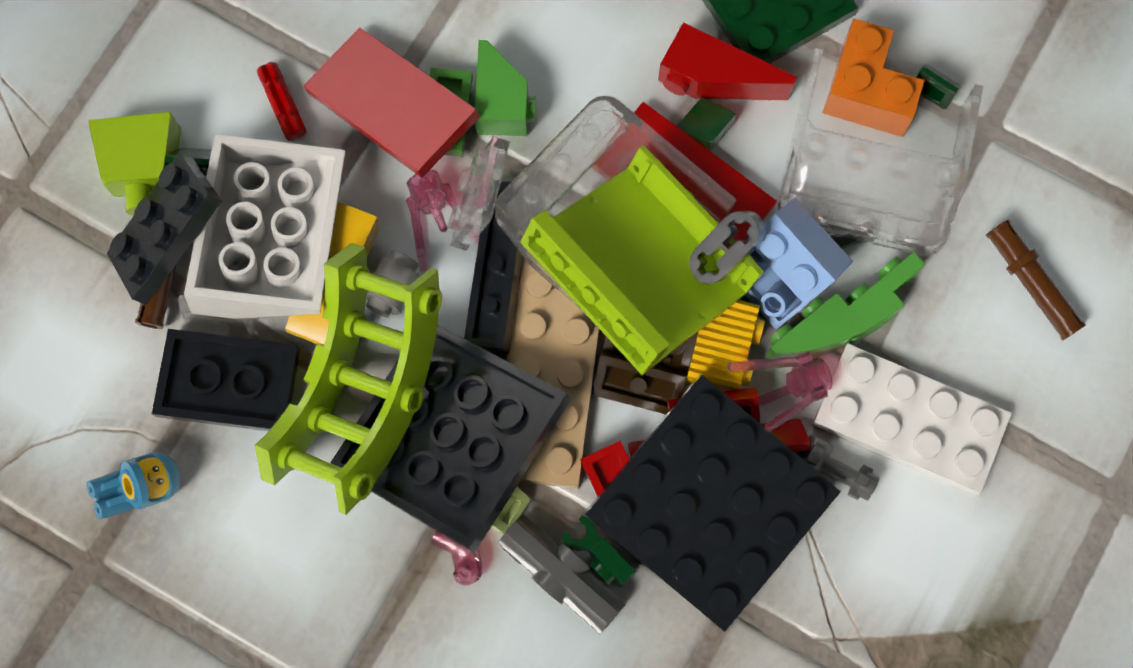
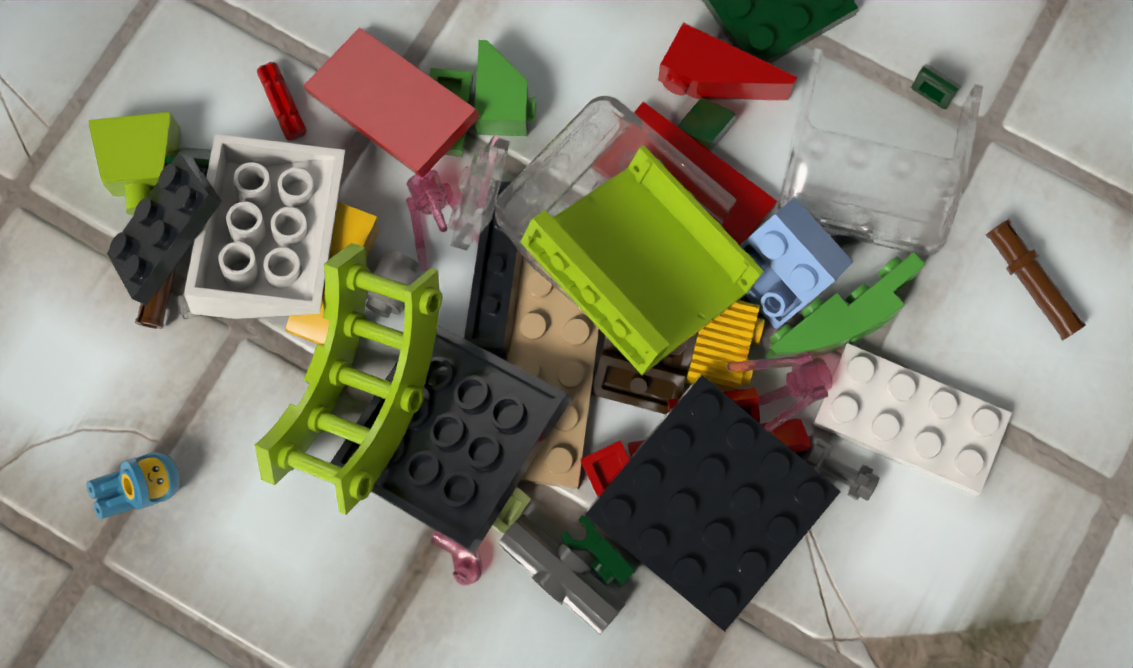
black plate [151,329,300,431] -> none
beam [689,210,765,284] -> none
orange brick [822,18,924,137] -> none

